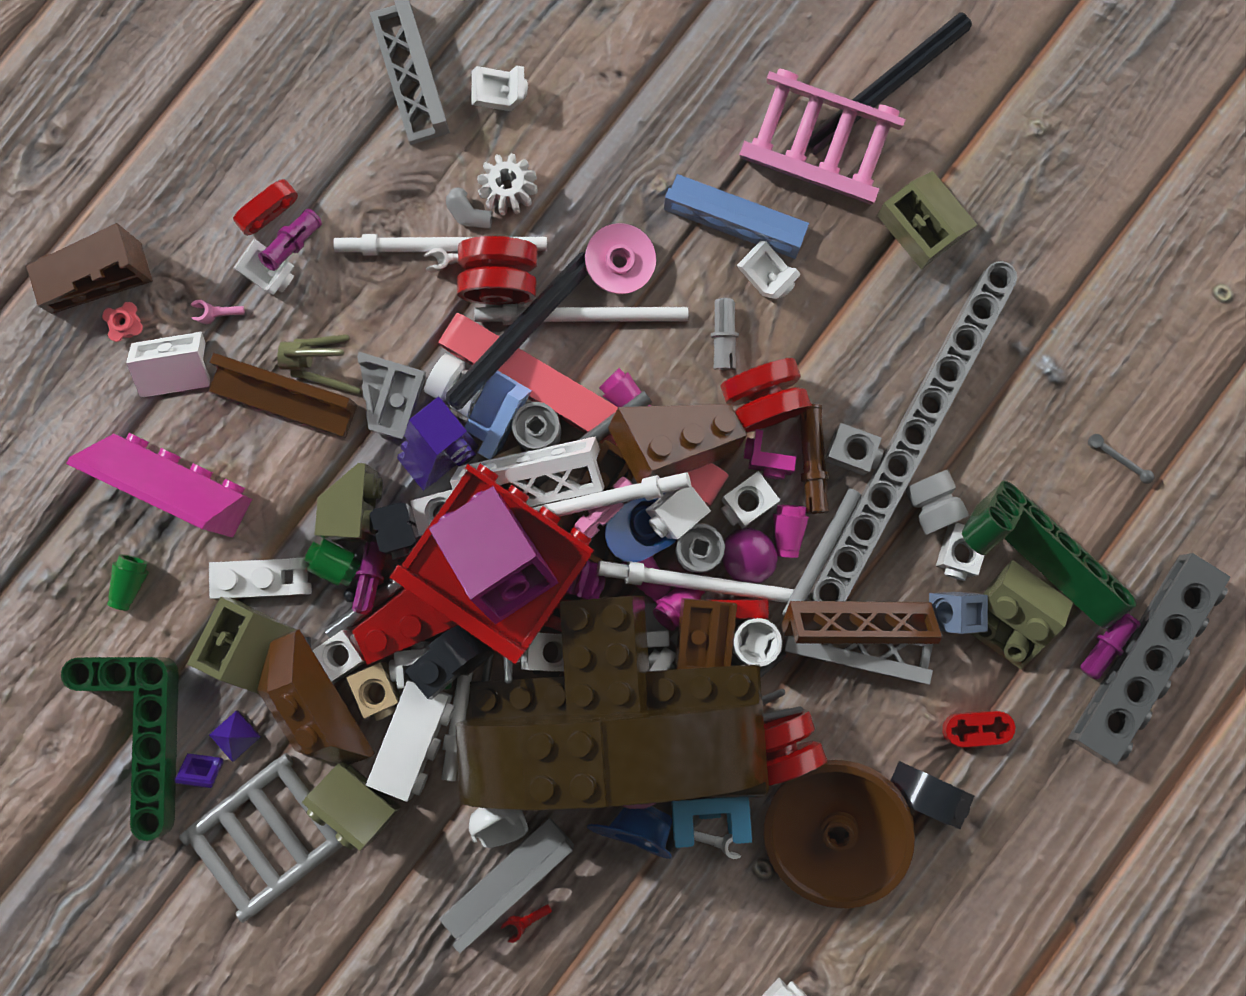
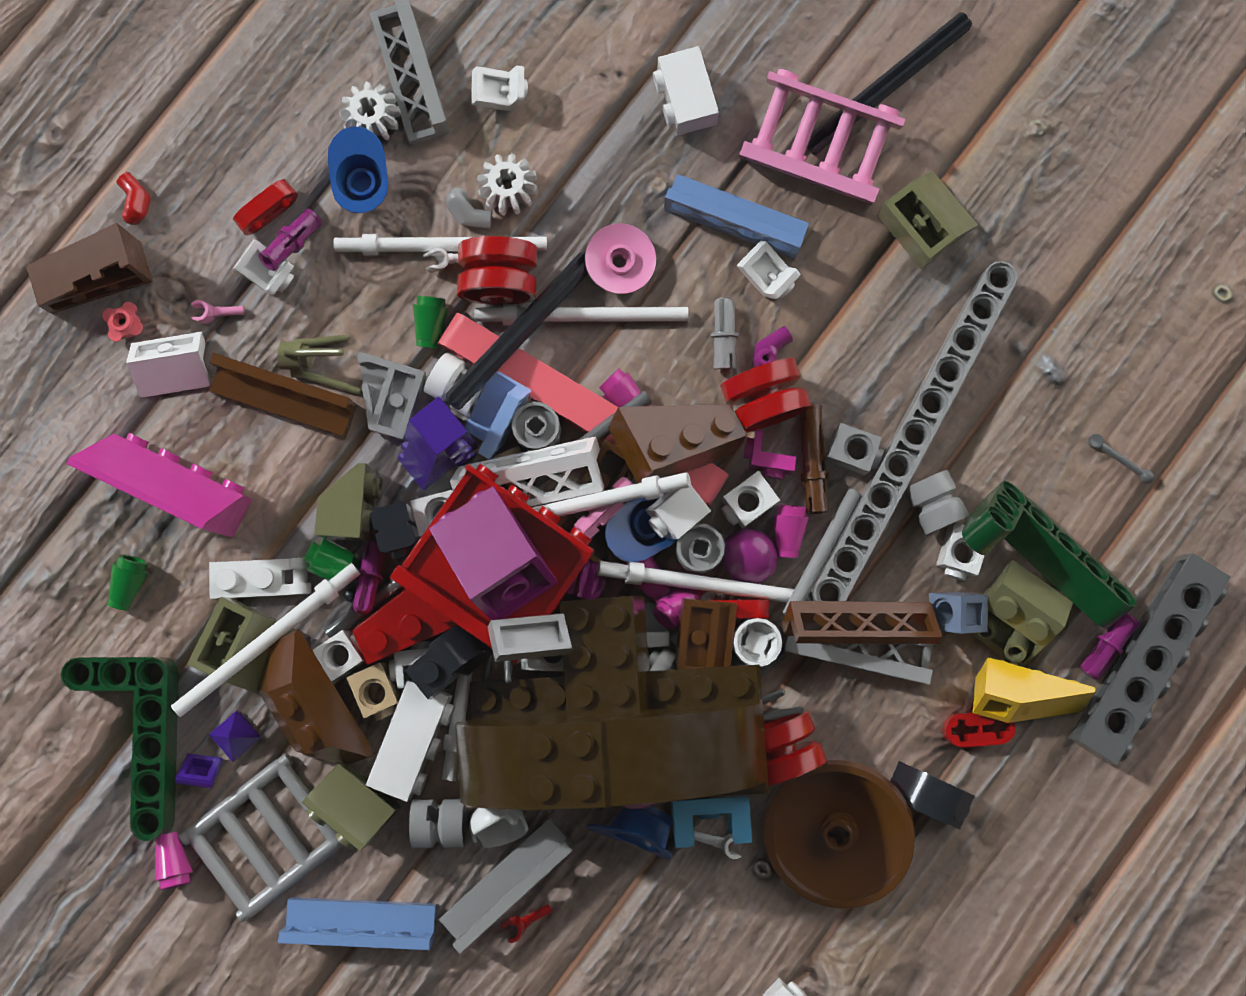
none -> red arm [116,172,151,225]
none -> dark pink cone [155,832,193,890]
none -> white bar [171,563,360,717]
none -> medium blue fence [278,897,437,950]
none -> blue piece [328,126,388,213]
none -> white gear [339,81,401,140]
none -> light grey wheel [409,799,467,848]
none -> green cone [413,296,448,349]
none -> light grey tile [488,614,572,662]
none -> white brick [653,46,719,136]
none -> magenta arm [753,326,793,367]
none -> yellow slope [973,658,1095,723]

